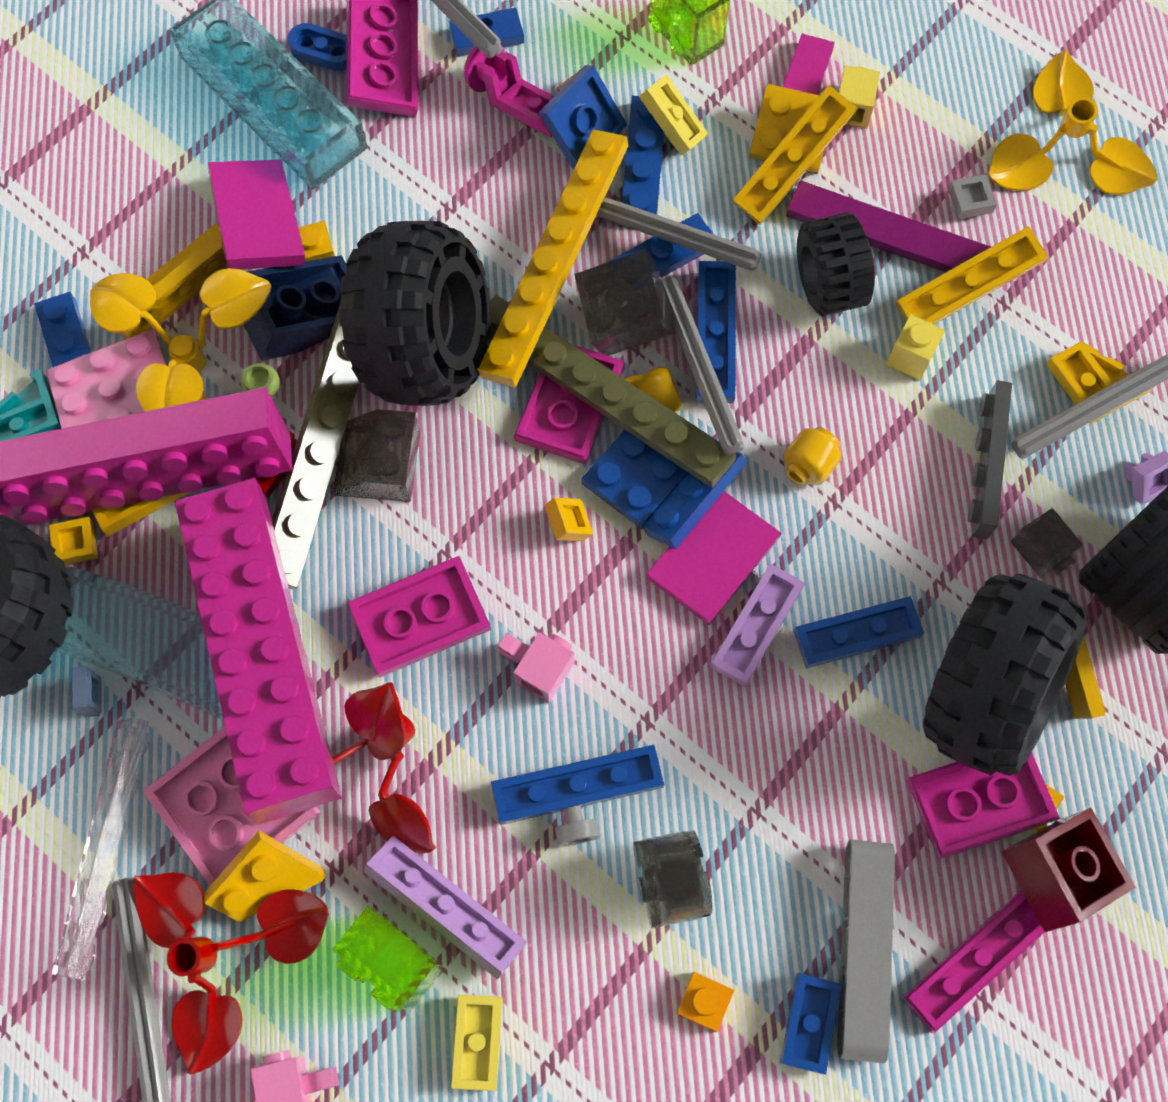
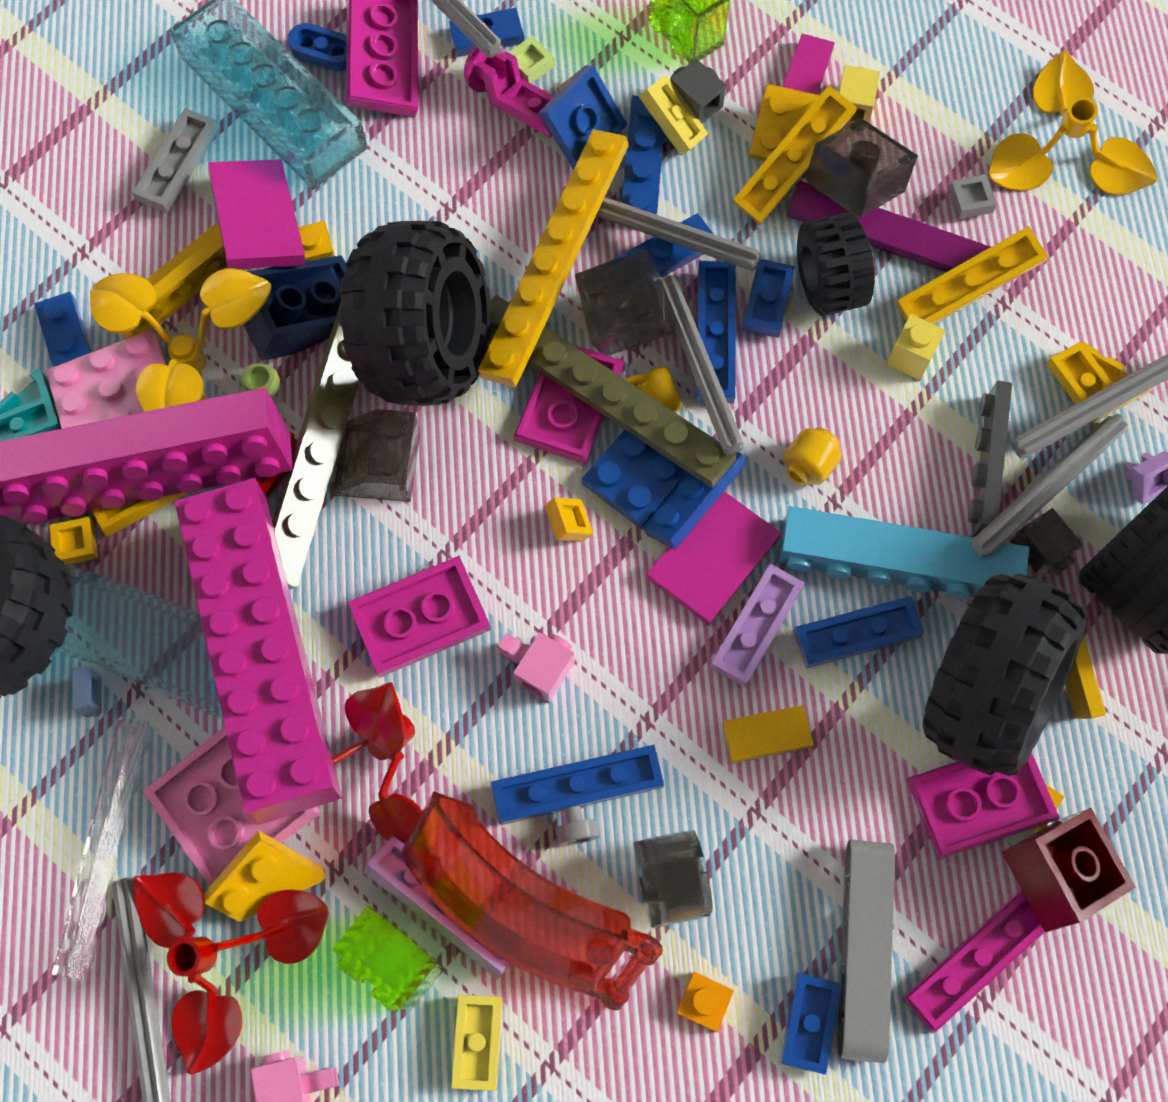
none -> light grey plate [132,108,220,213]
none -> clear red windscreen [401,791,663,1011]
none -> yellowish green plate [508,35,555,83]
none -> dark grey brick [670,59,726,124]
none -> yellow tile [722,705,814,764]
none -> blue plate [742,259,795,338]
none -> medium azure brick [778,506,1029,599]
none -> clear smoke brick [805,118,918,218]
none -> light grey axle [971,414,1128,557]

